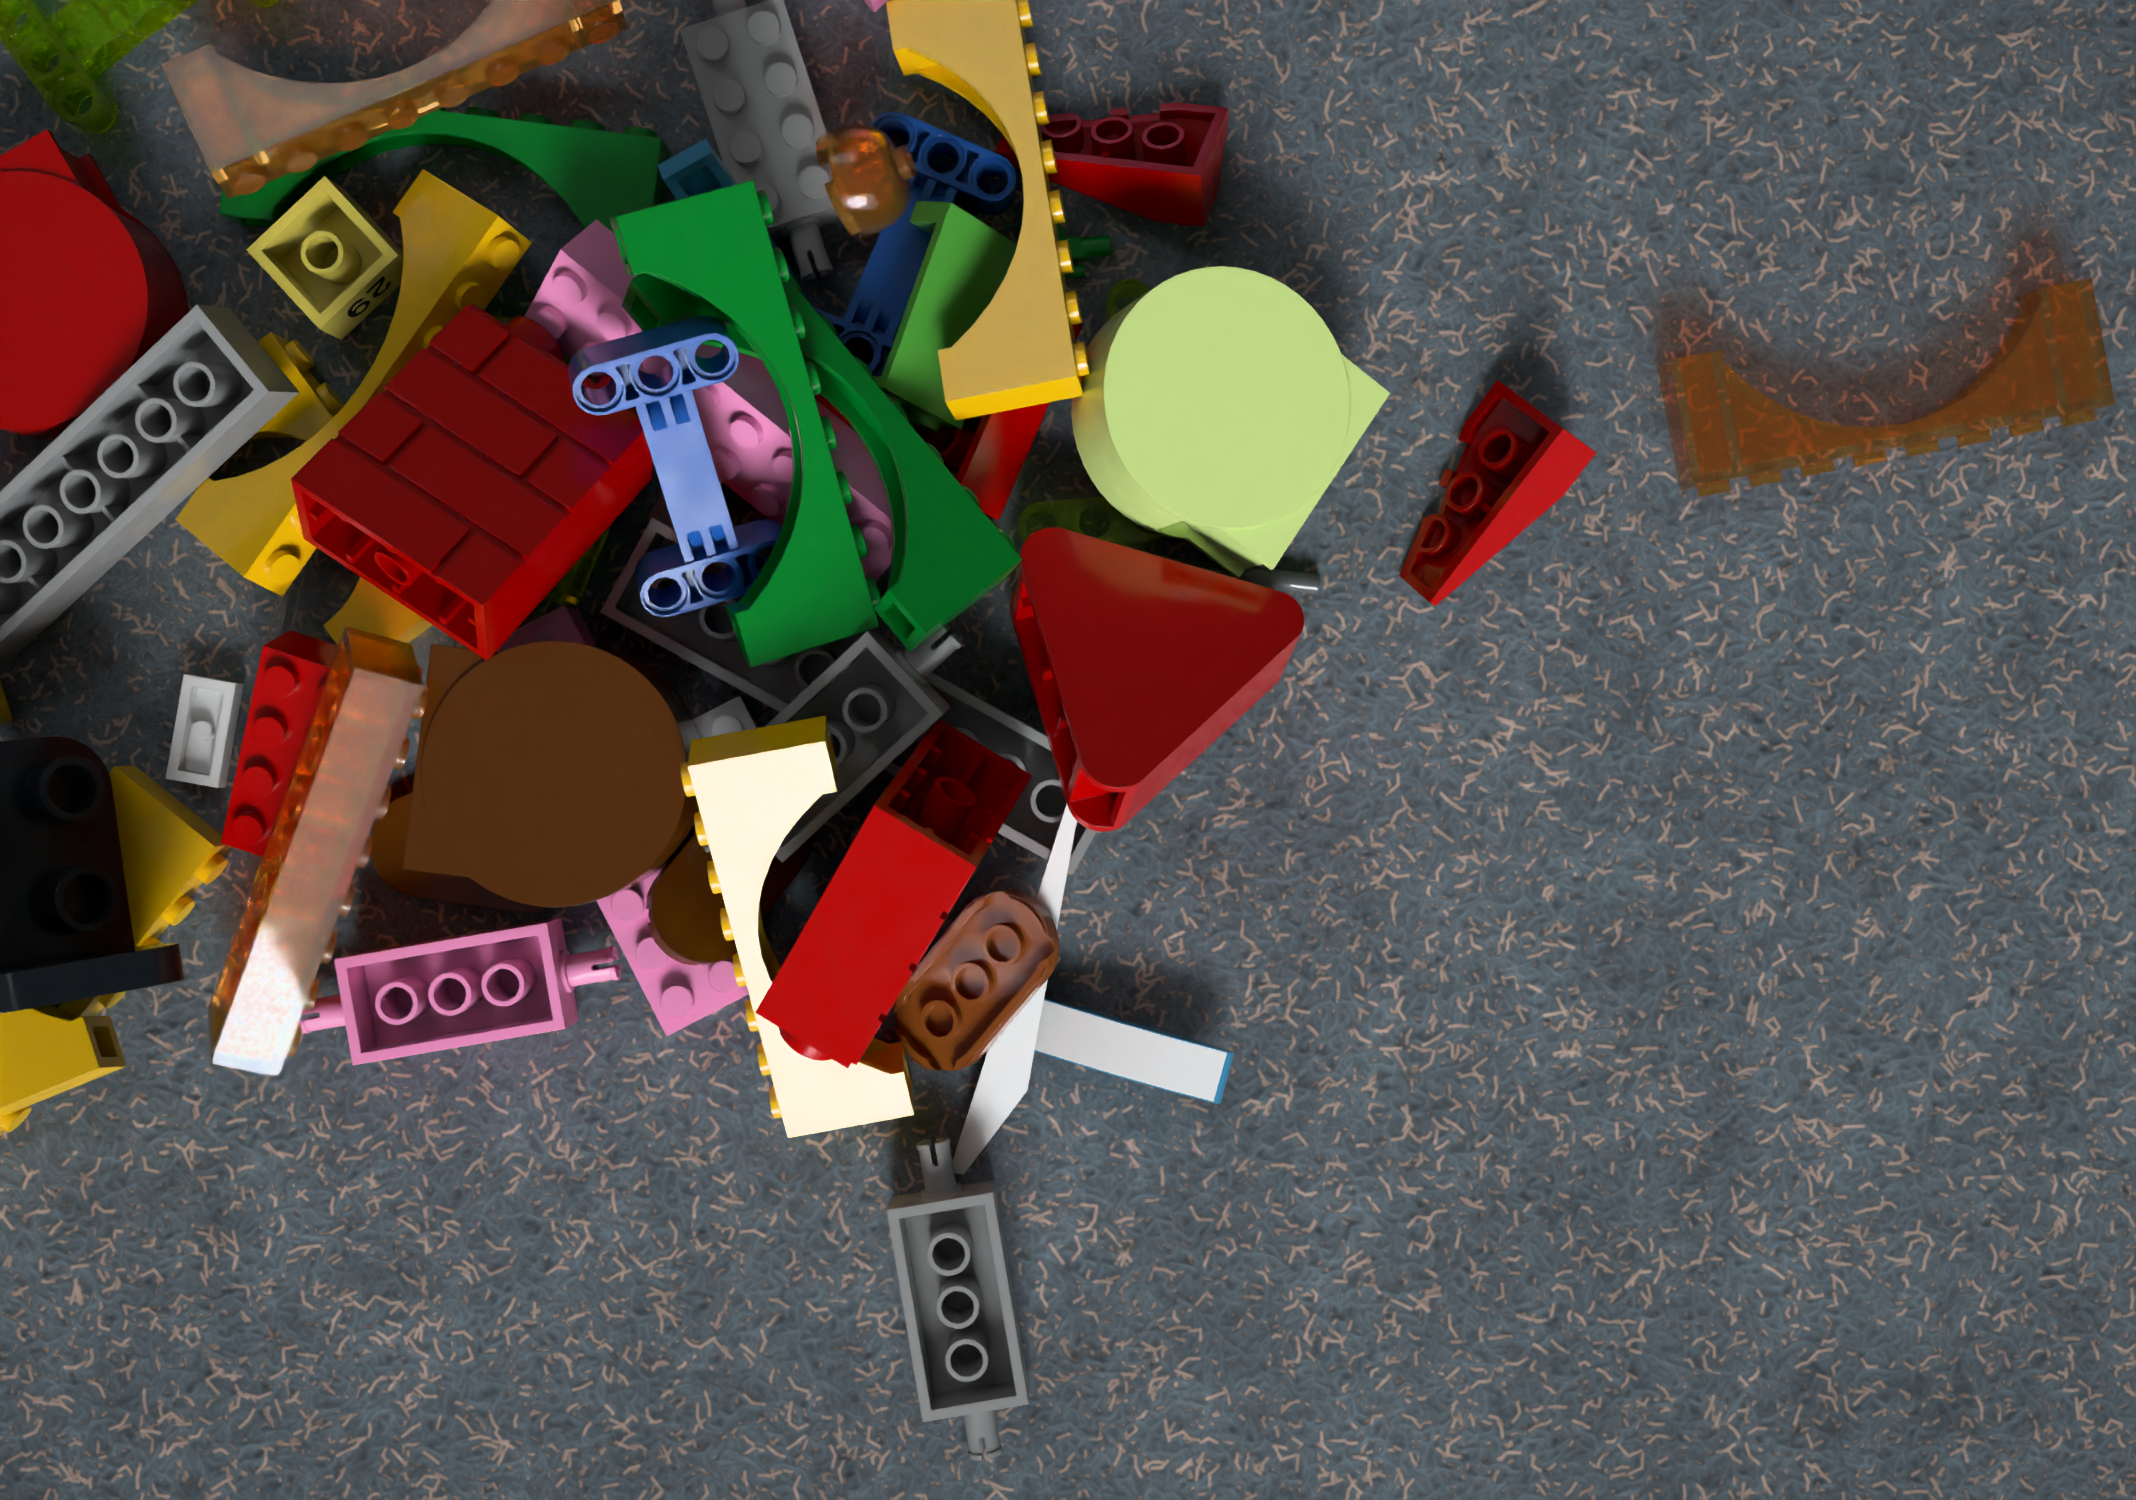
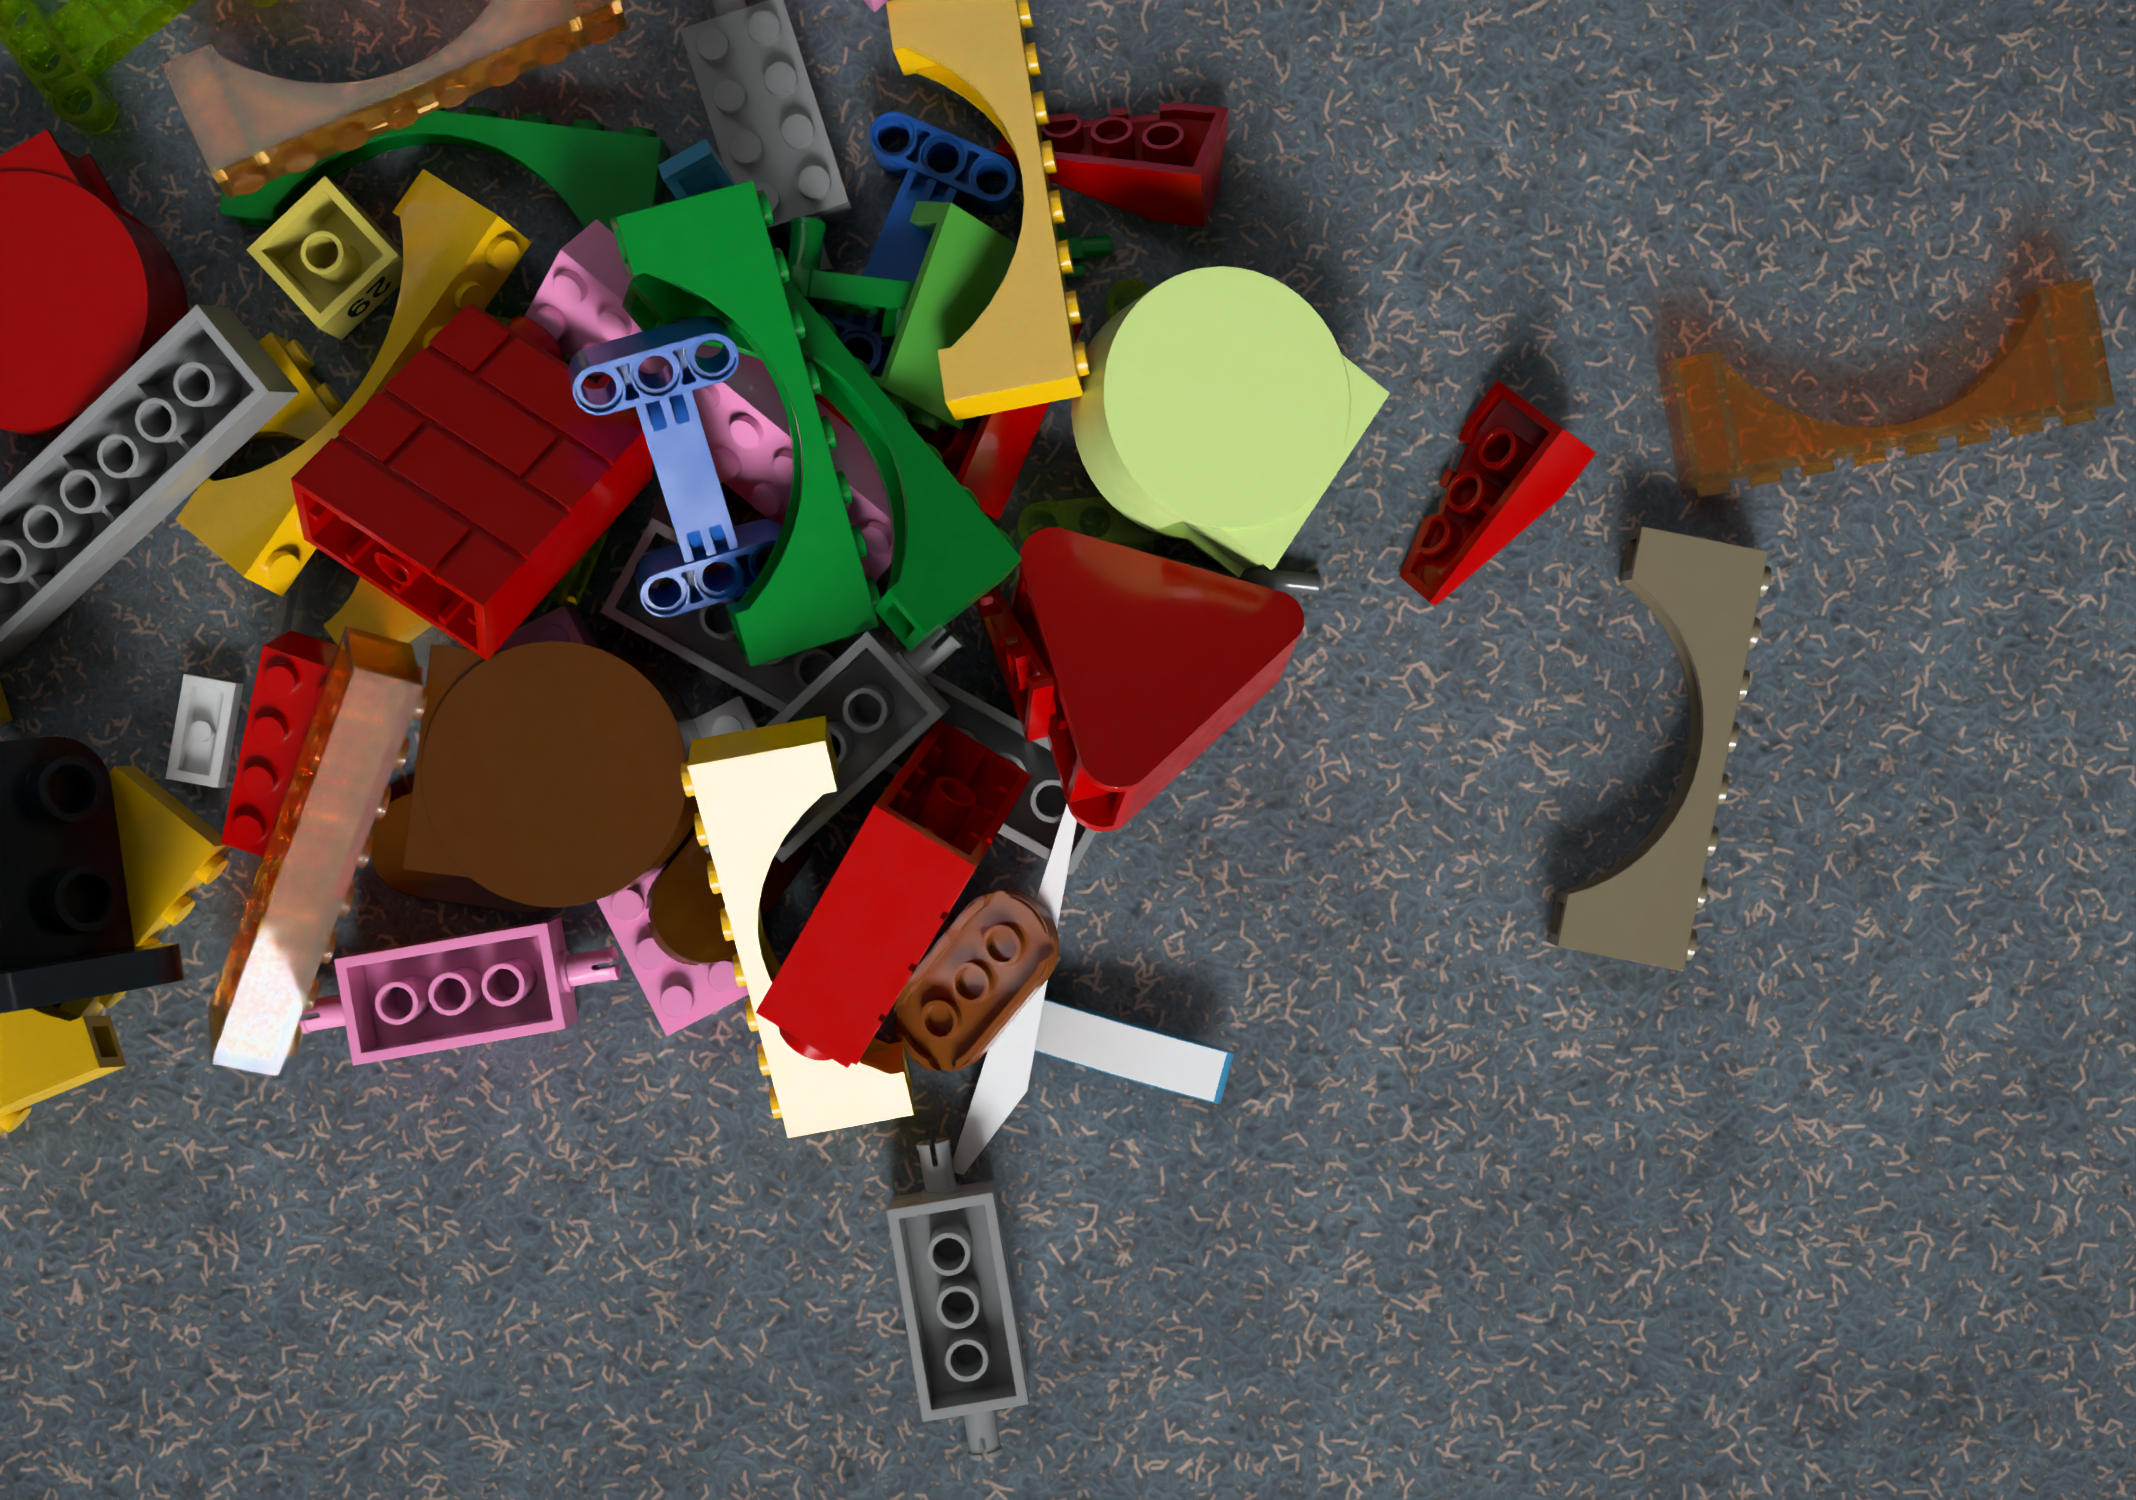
clear orange cylinder [816,124,917,239] -> none
none -> green beam [787,217,915,345]
none -> red wing [975,586,1056,742]
none -> dark tan arch [1547,526,1771,972]

